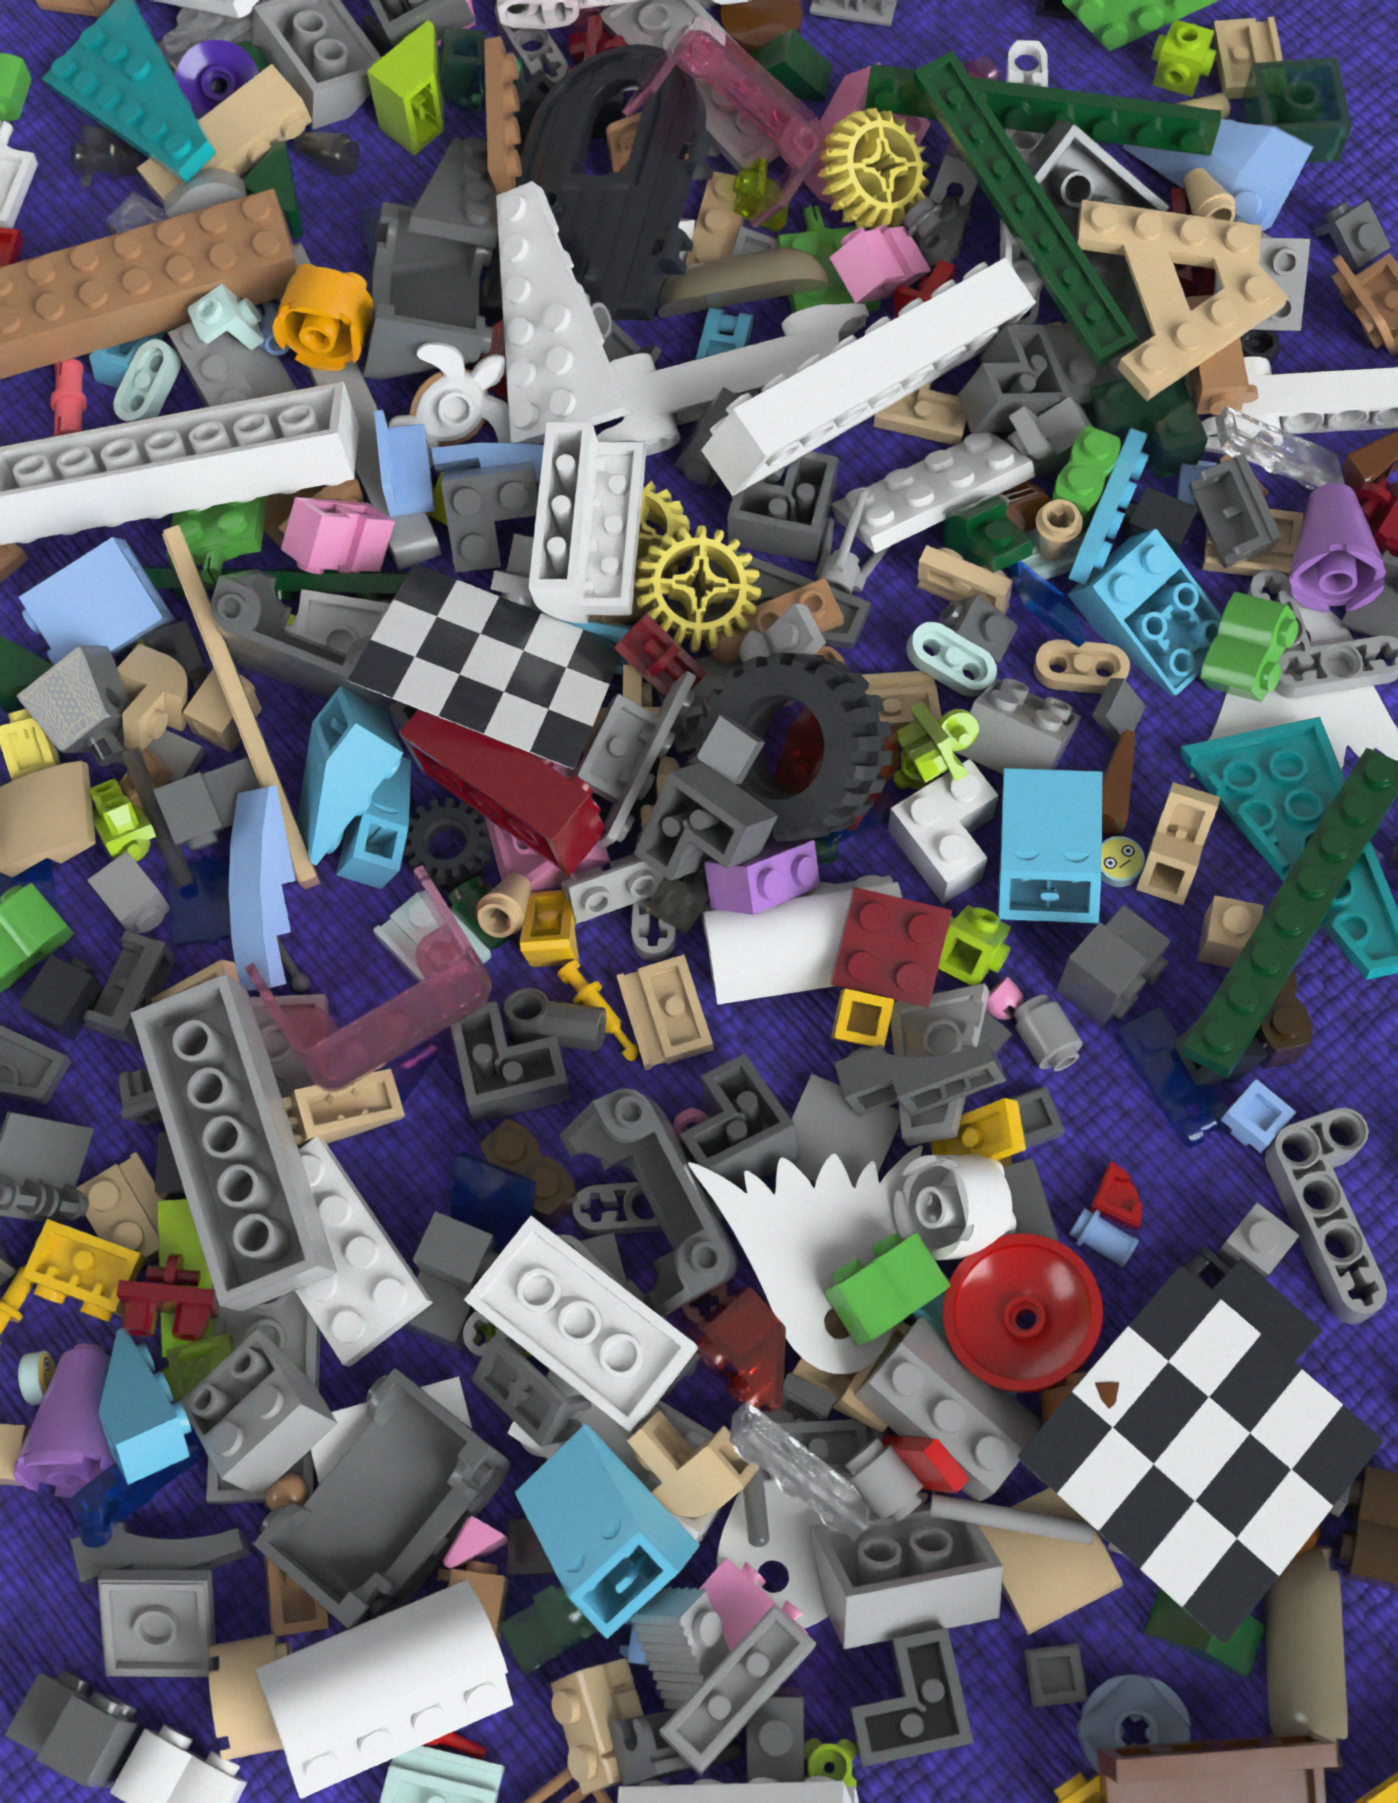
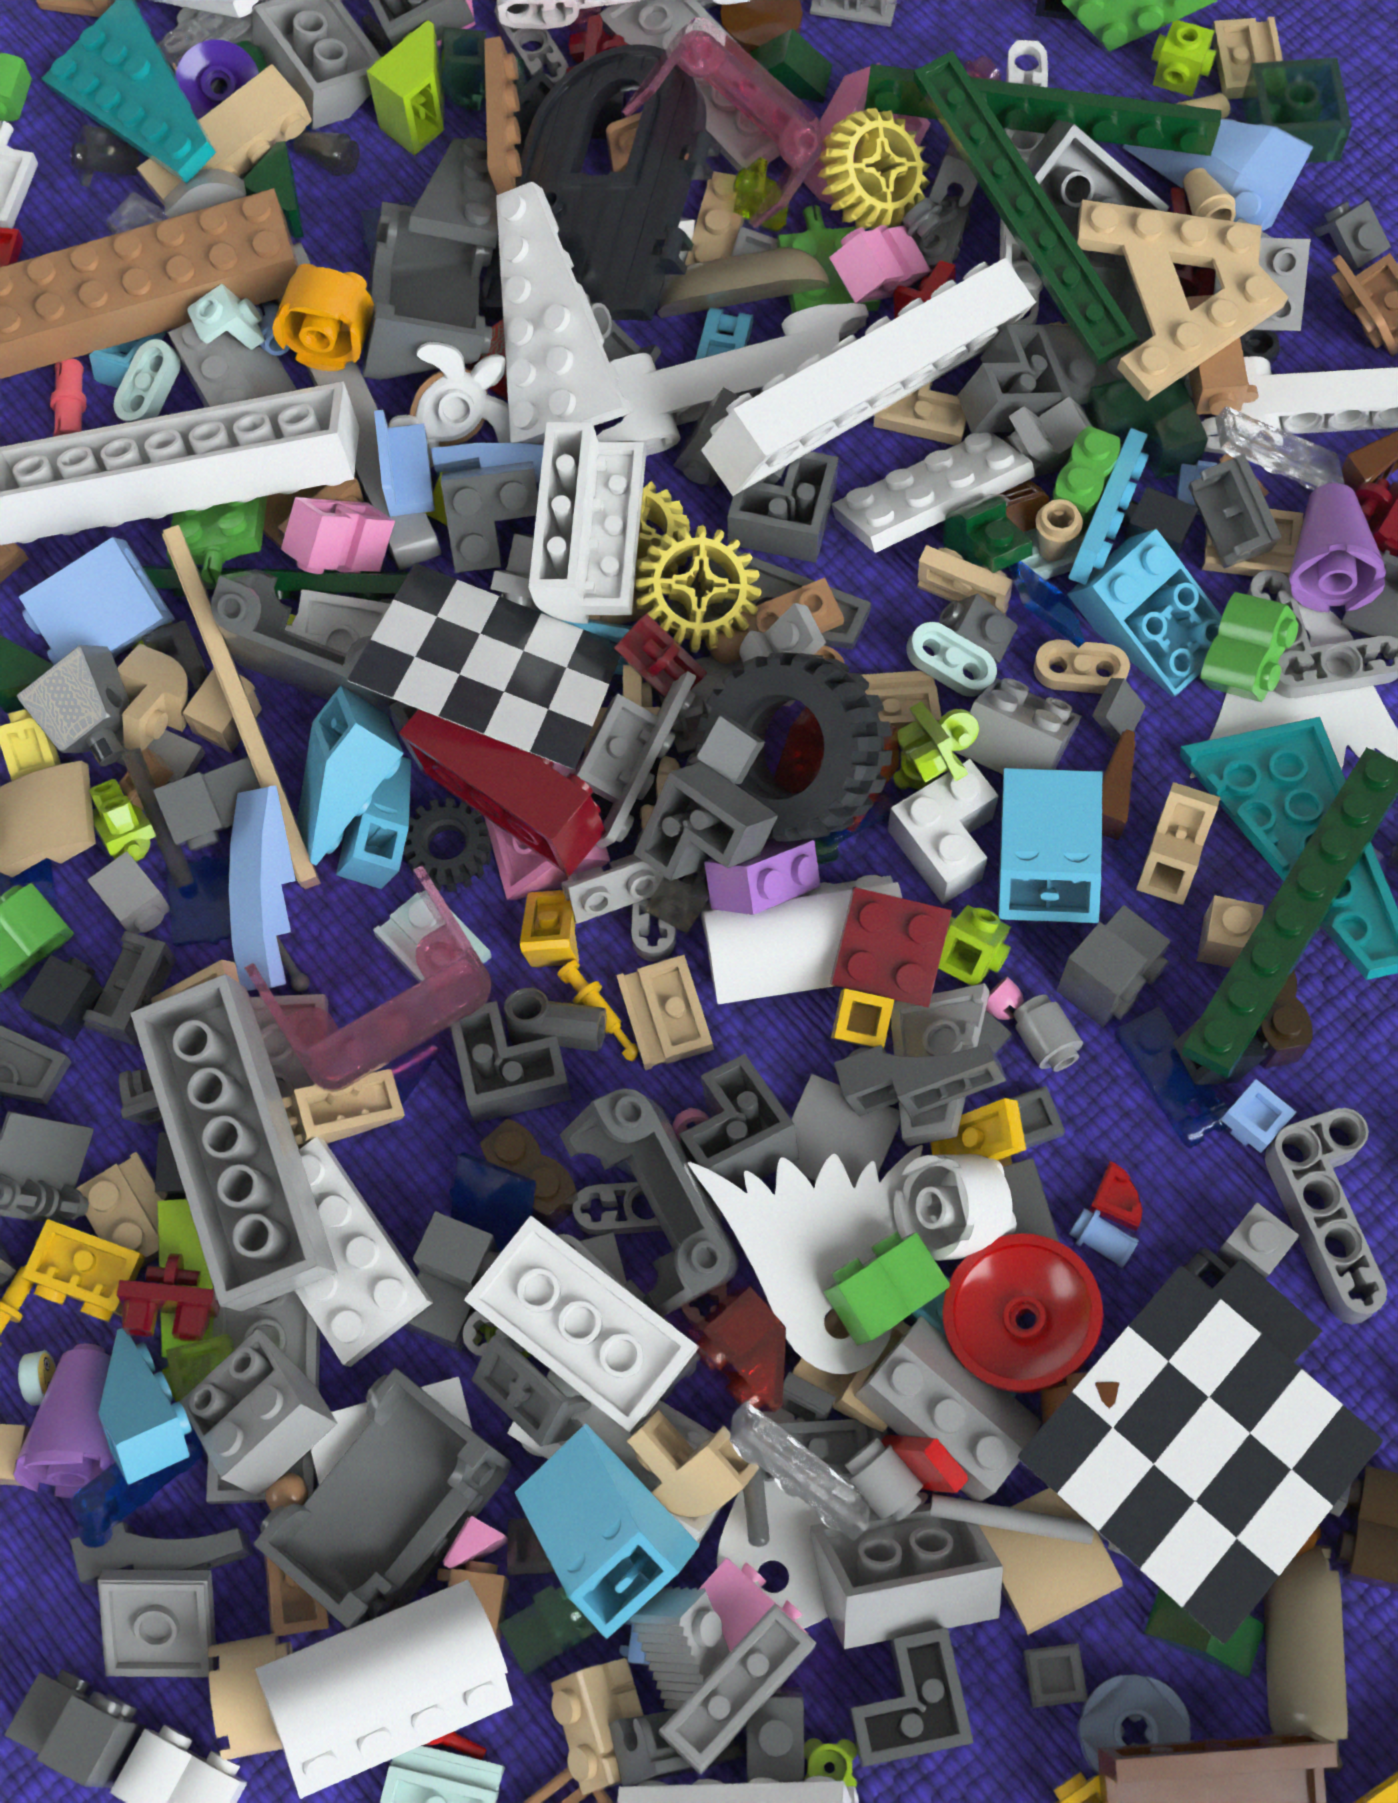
dark green cone [448,876,513,951] -> none
tan cone [477,873,532,938] -> none
light grey plant [814,490,890,595] -> none
tile [1101,836,1145,887] -> none

